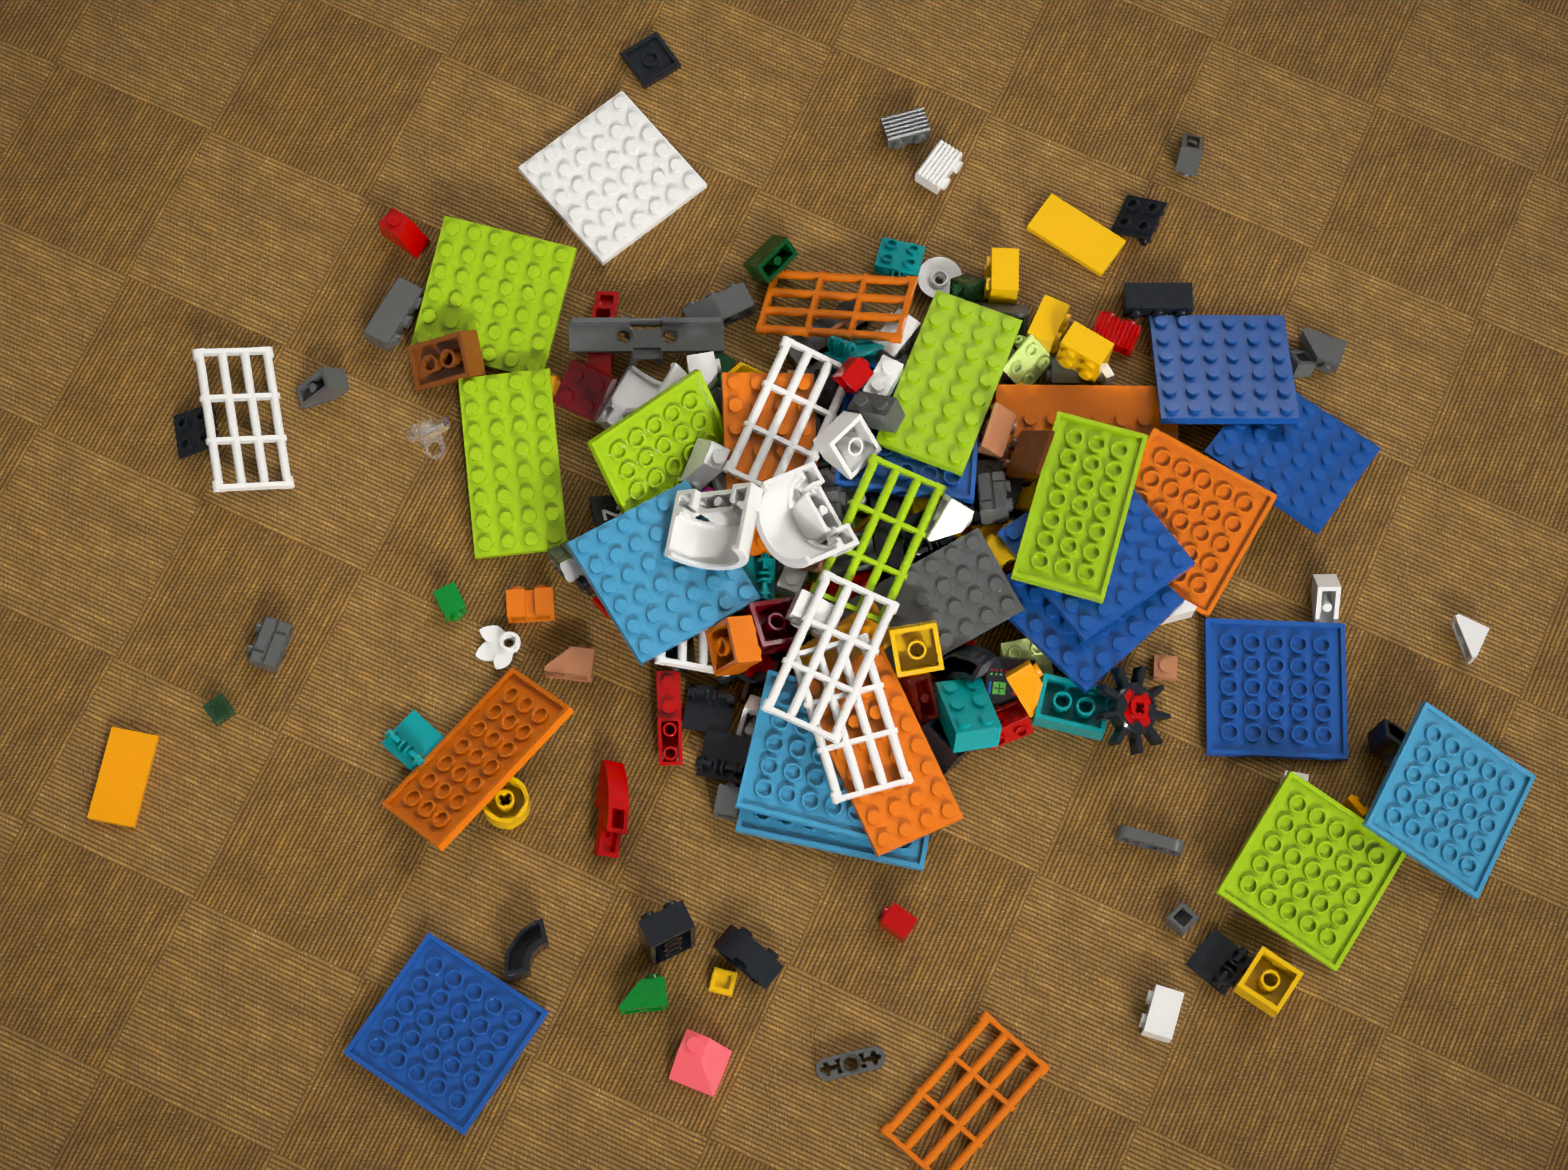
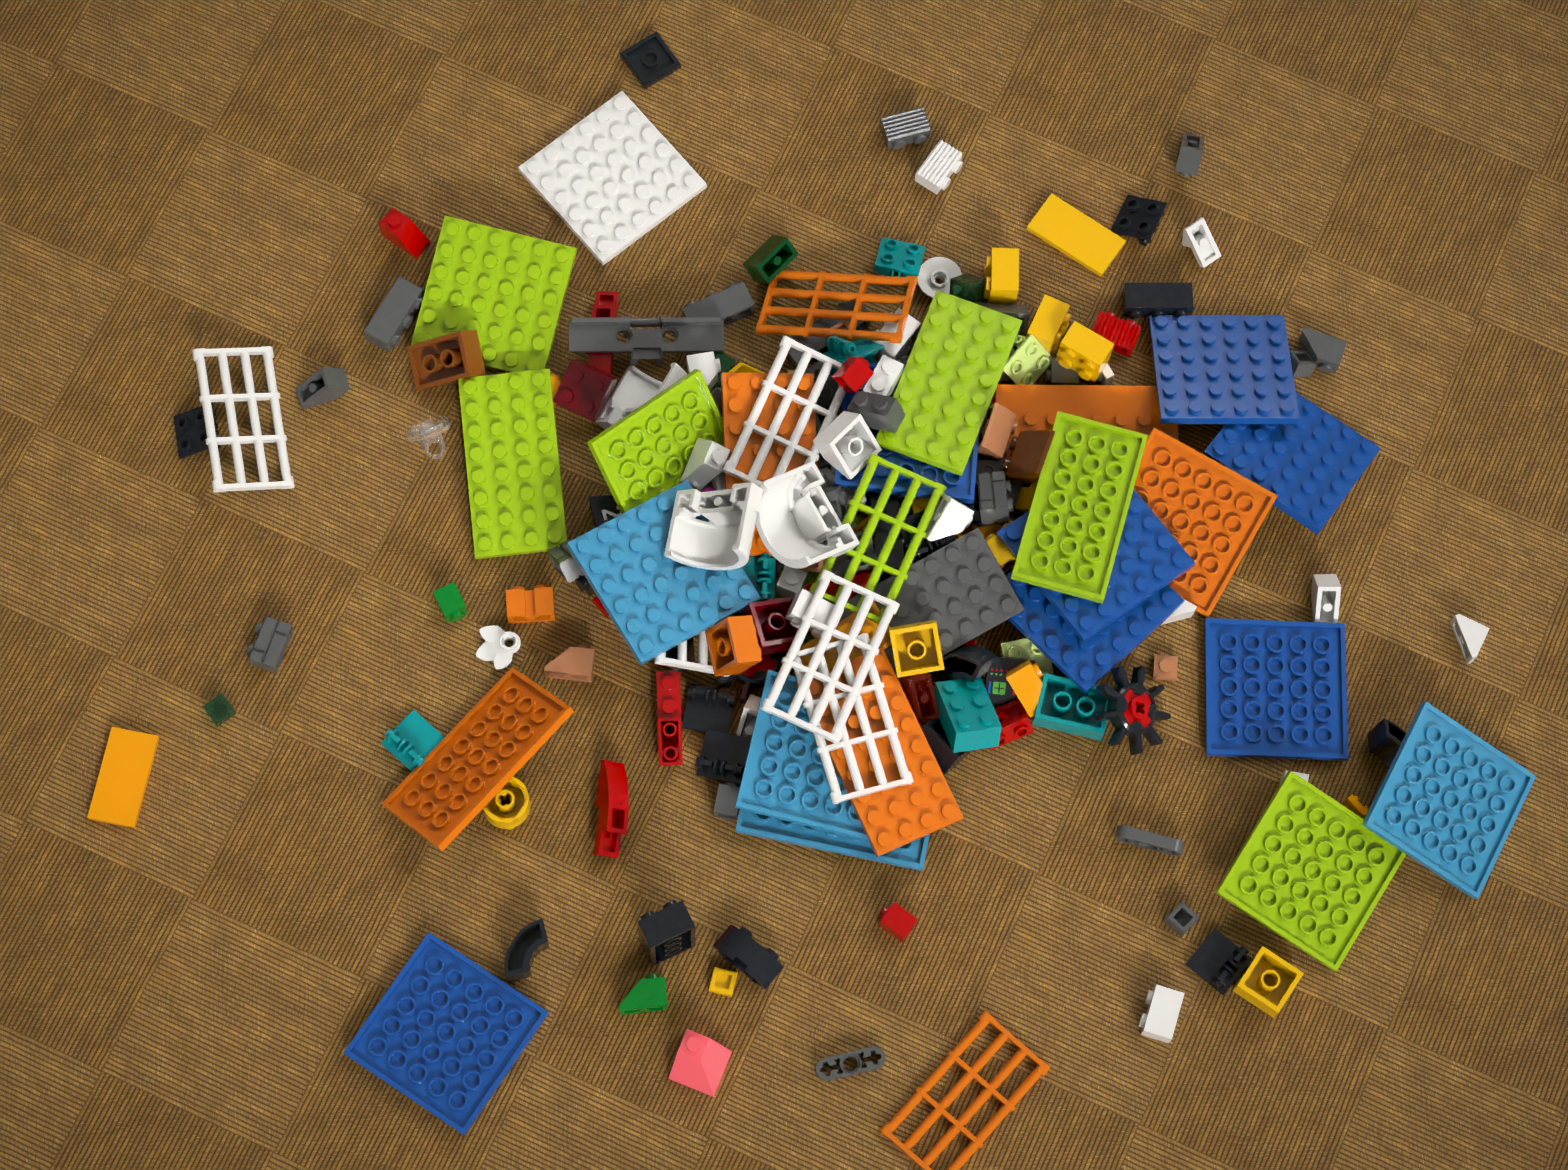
none -> white slope [1182,217,1221,268]

